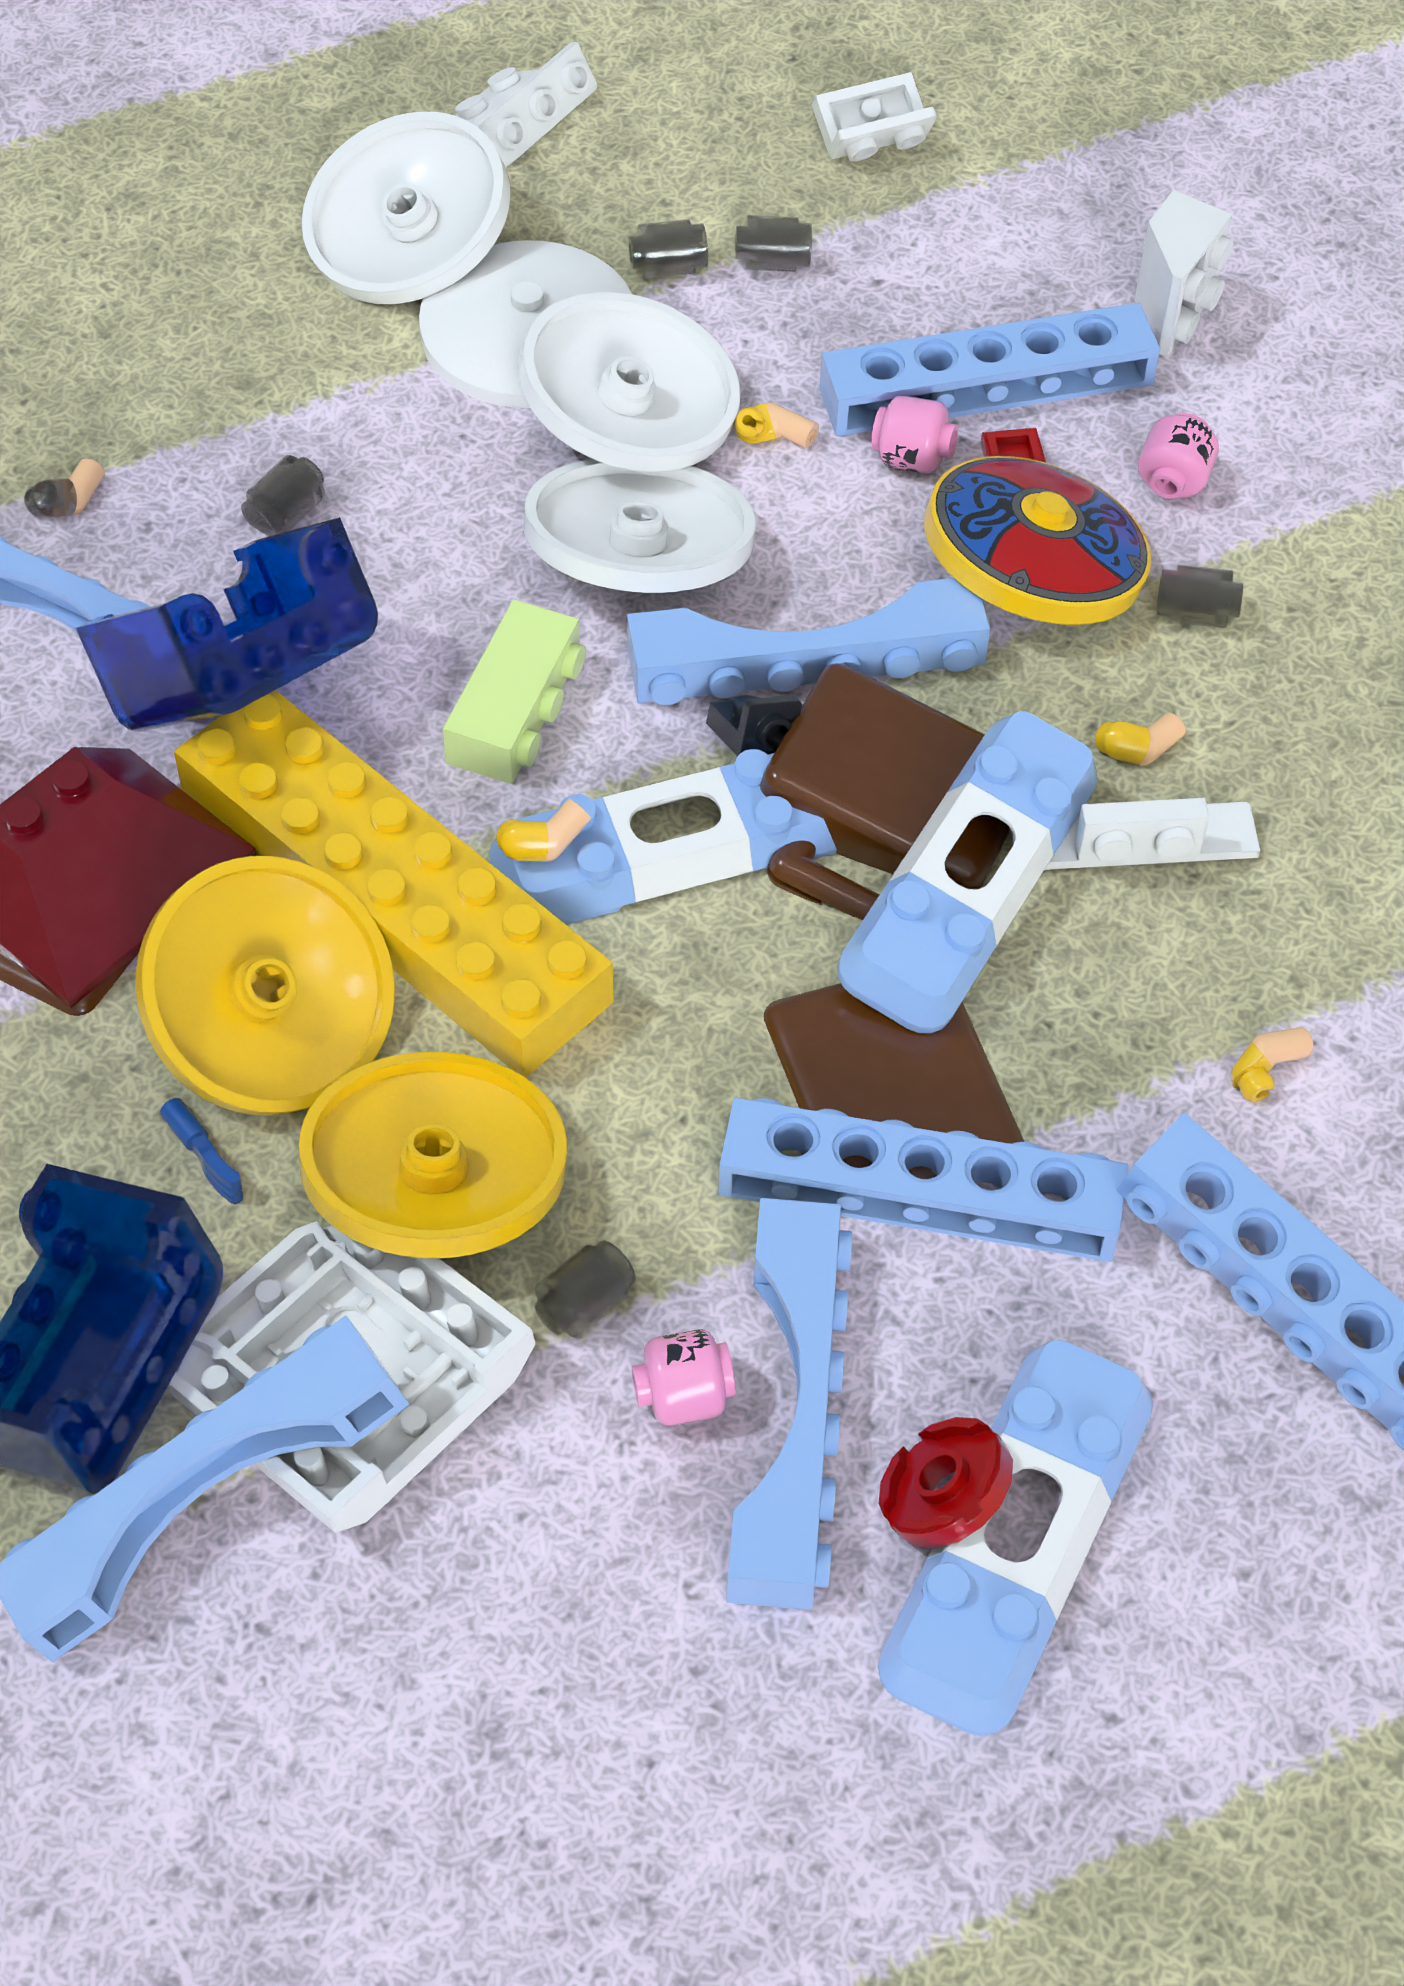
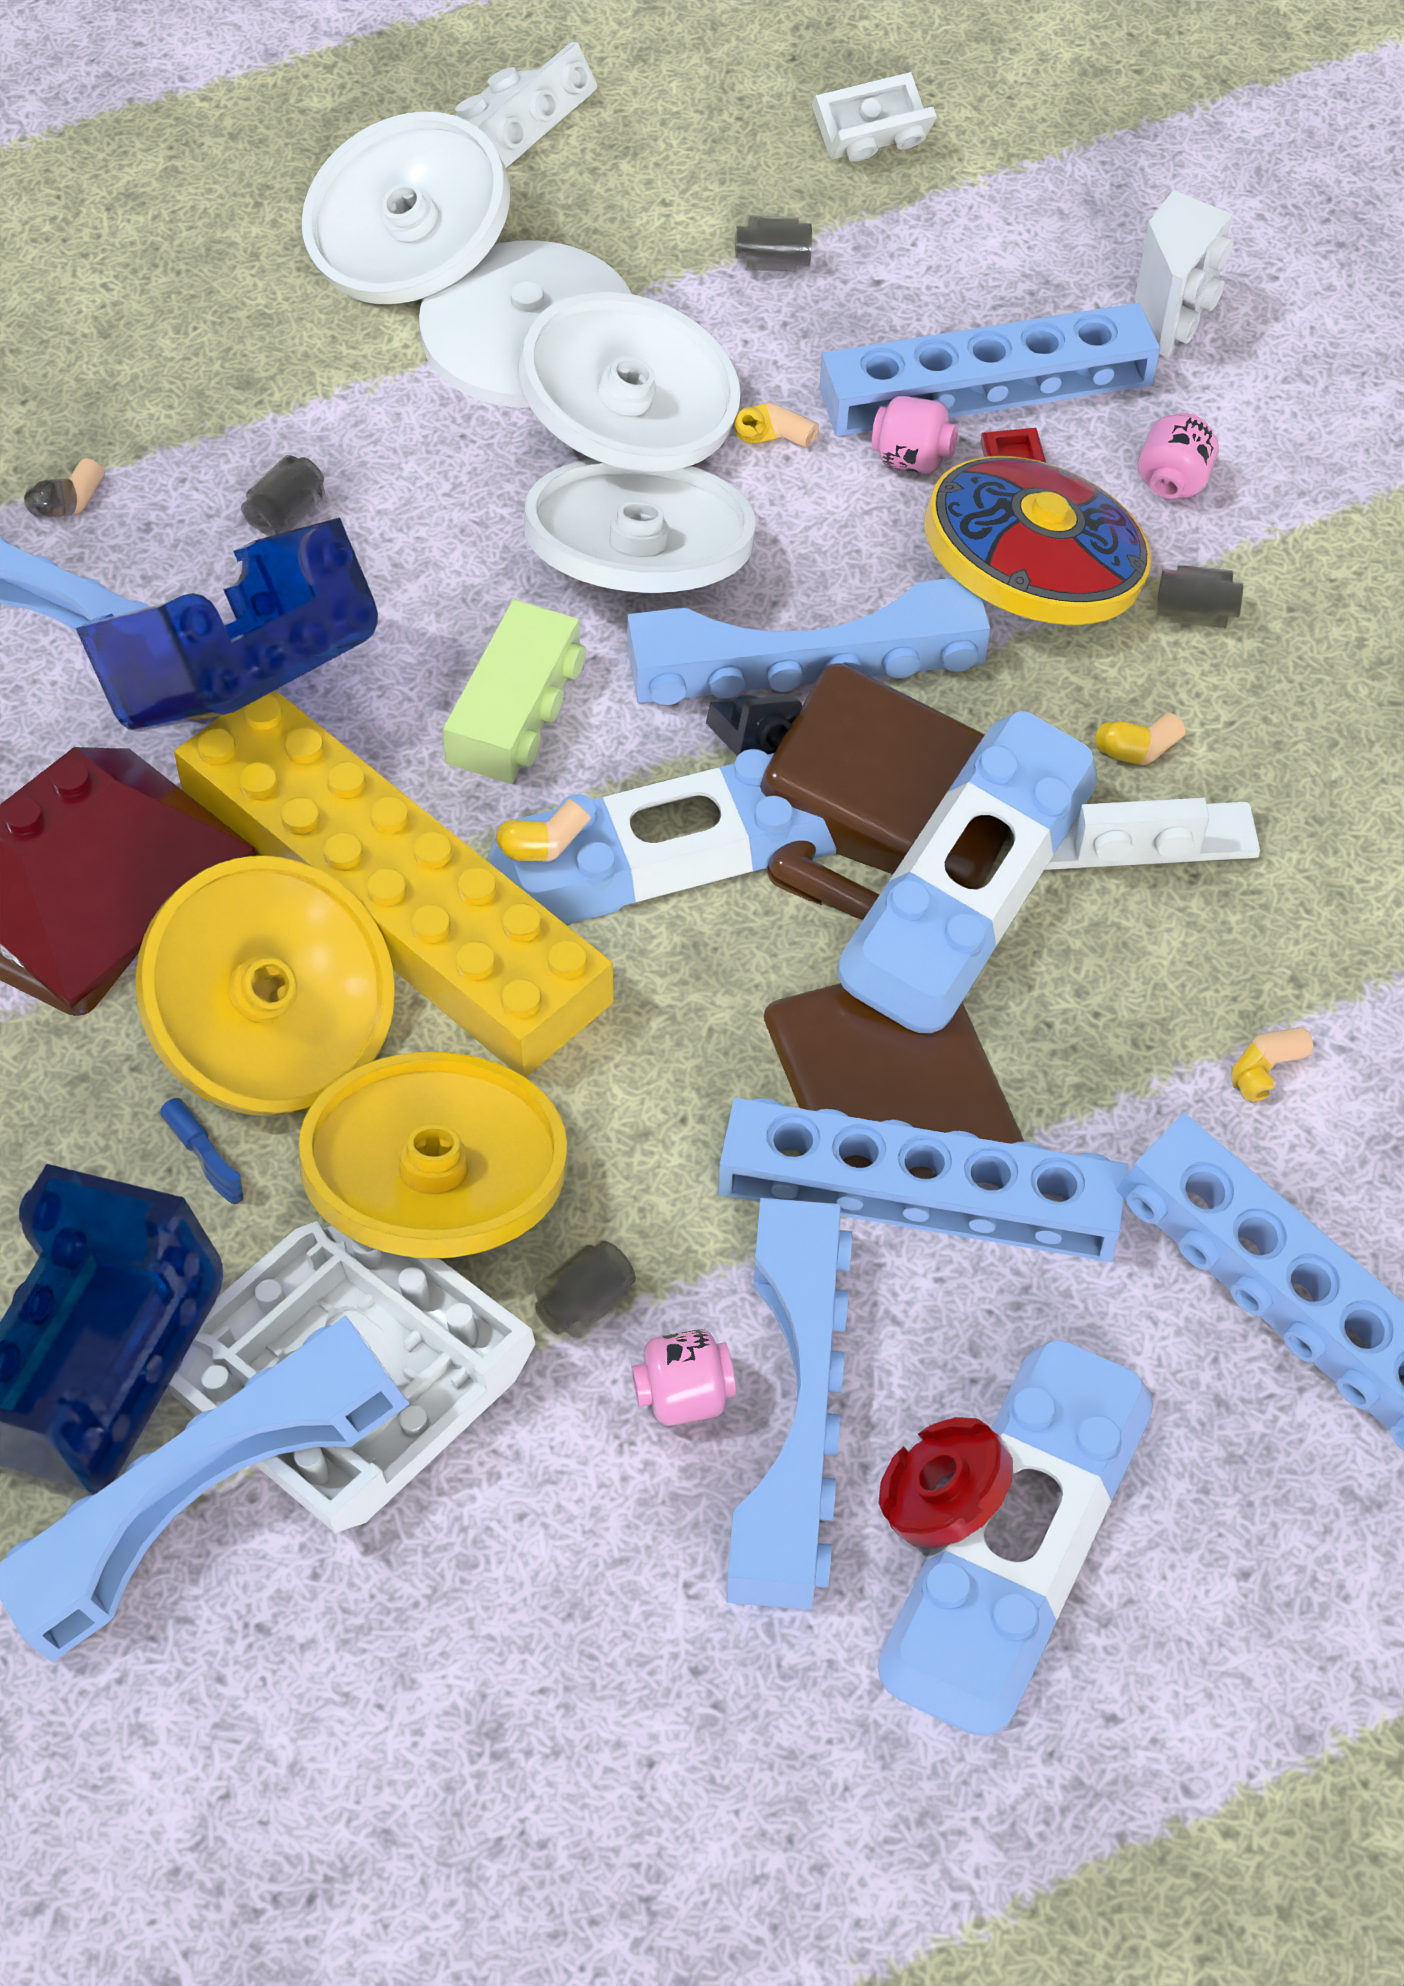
clear smoke brick [628,219,708,279] -> none

